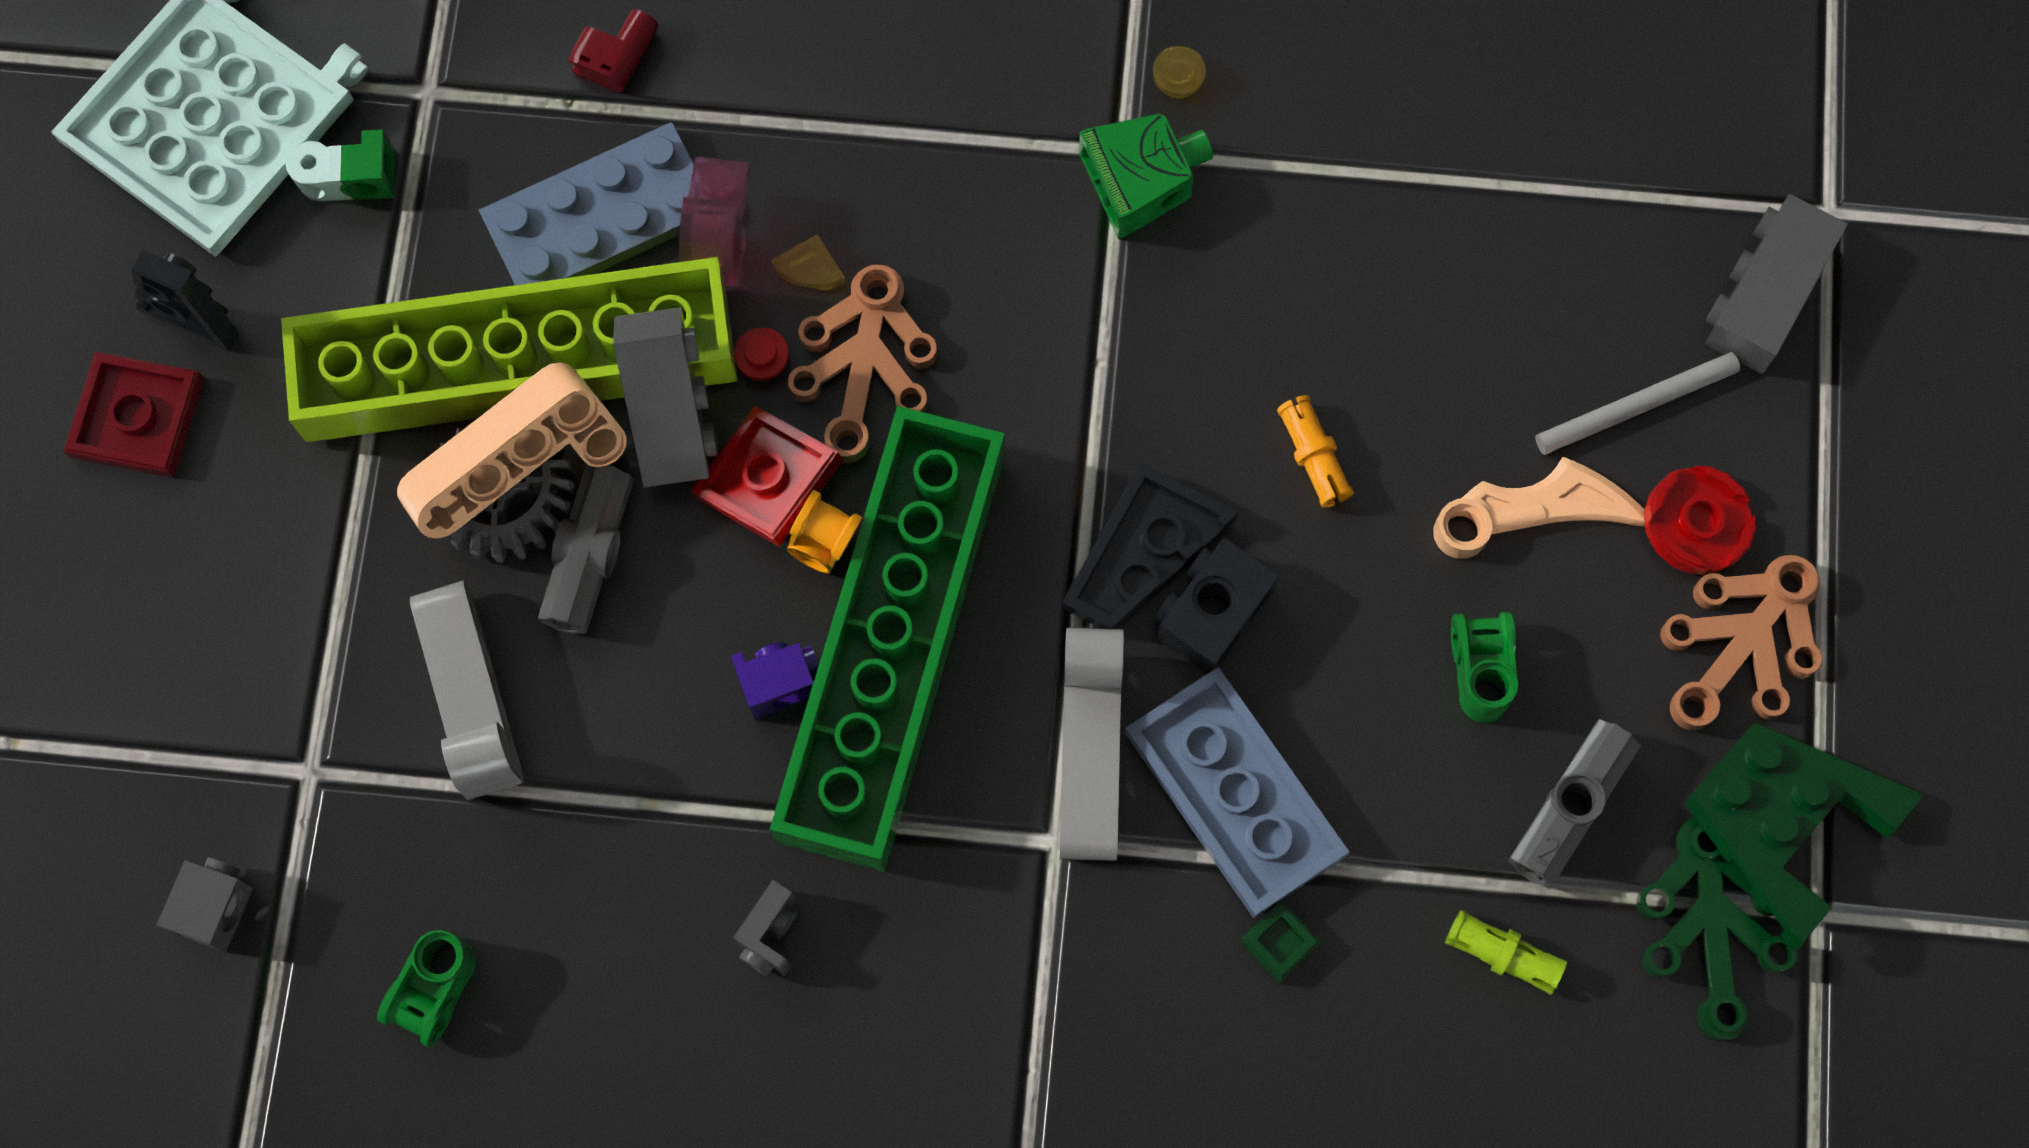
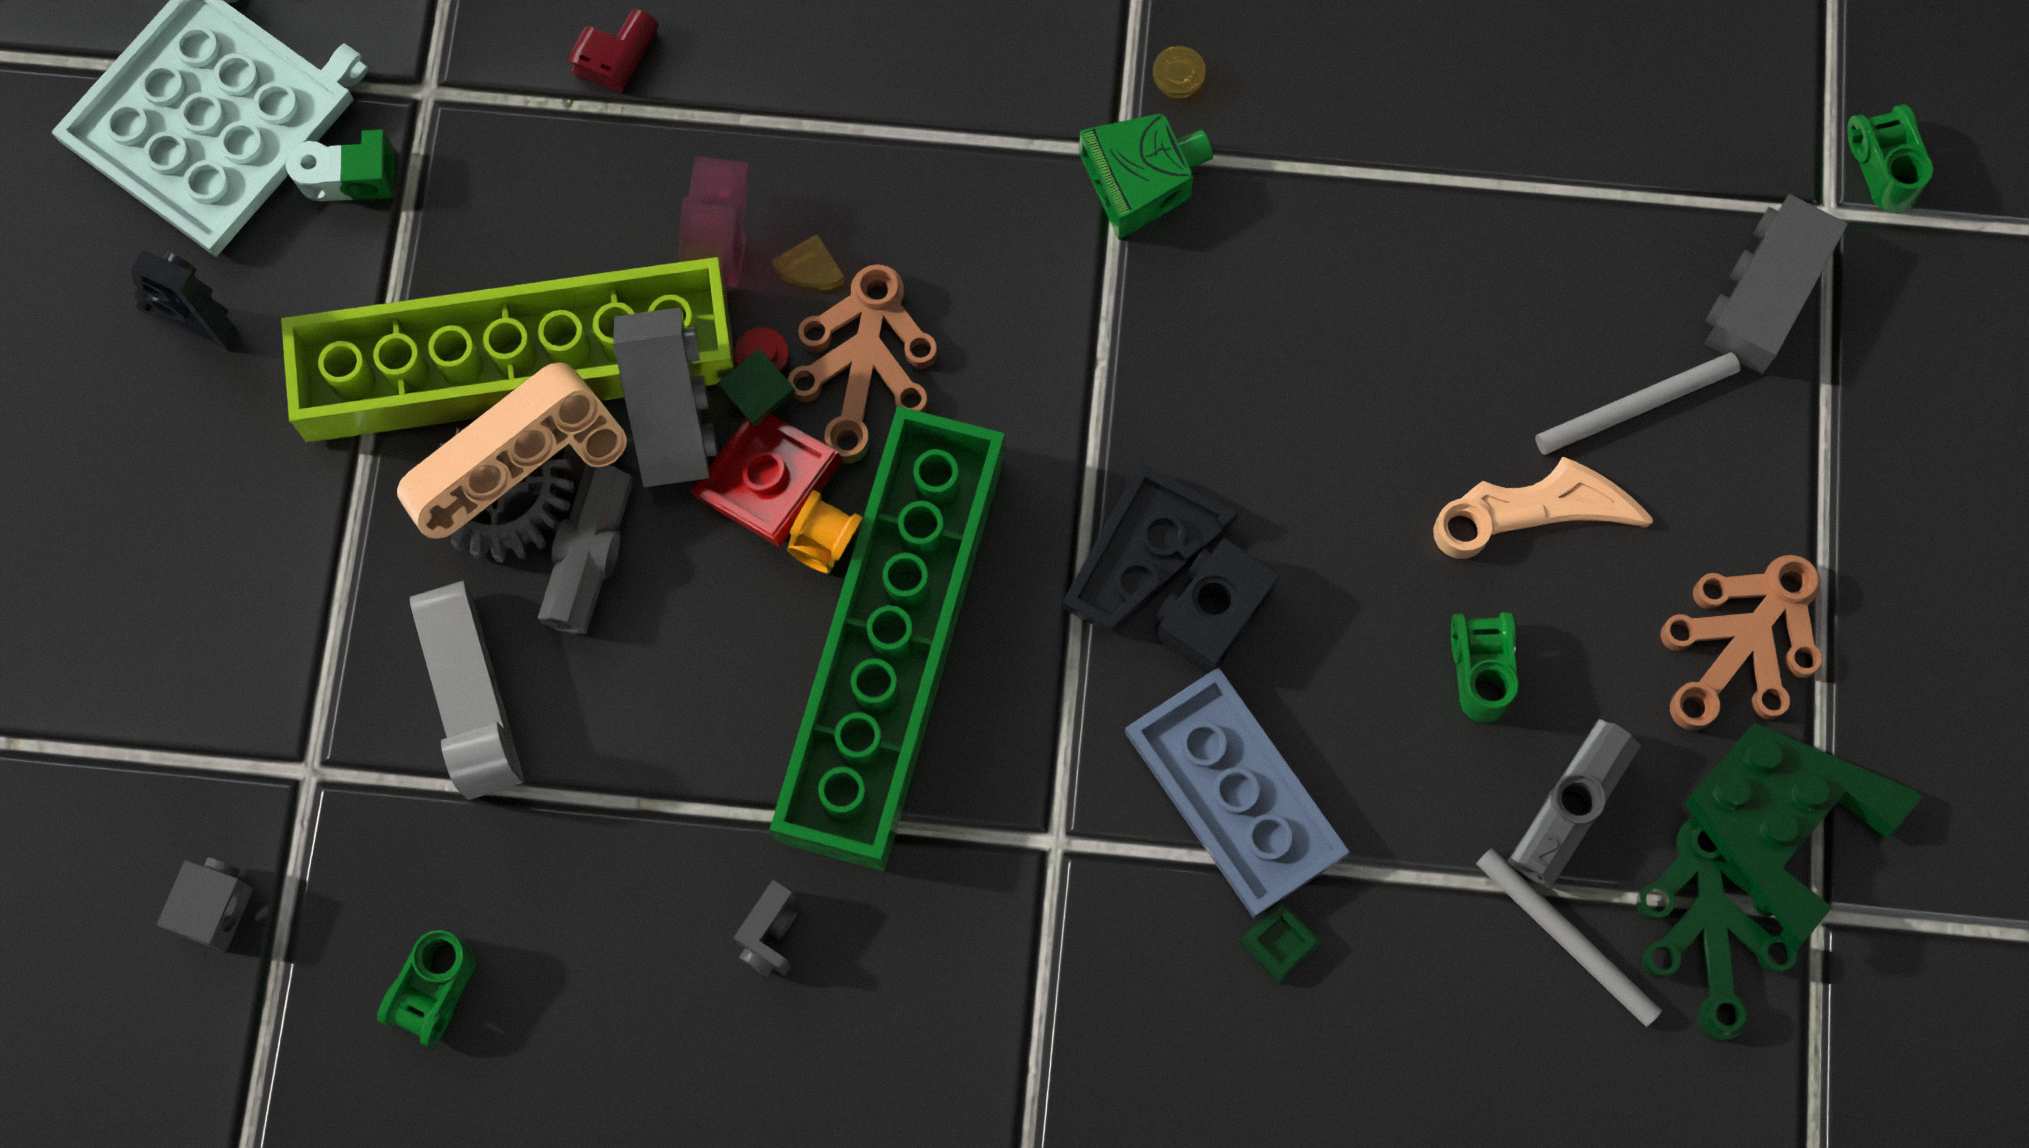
dark red tile [63,351,204,478] -> none
sand blue plate [479,122,719,285] -> none
dark purple brick [731,642,819,720] -> none
light grey beam [1059,628,1124,861] -> none
light orange pin [1277,395,1354,508] -> none
lime pin [1445,910,1567,995] -> none
red tile [1644,466,1756,575] -> none
none -> dark green tile [718,348,796,427]
none -> light grey bar [1476,847,1662,1027]
none -> green piece [1847,104,1933,213]

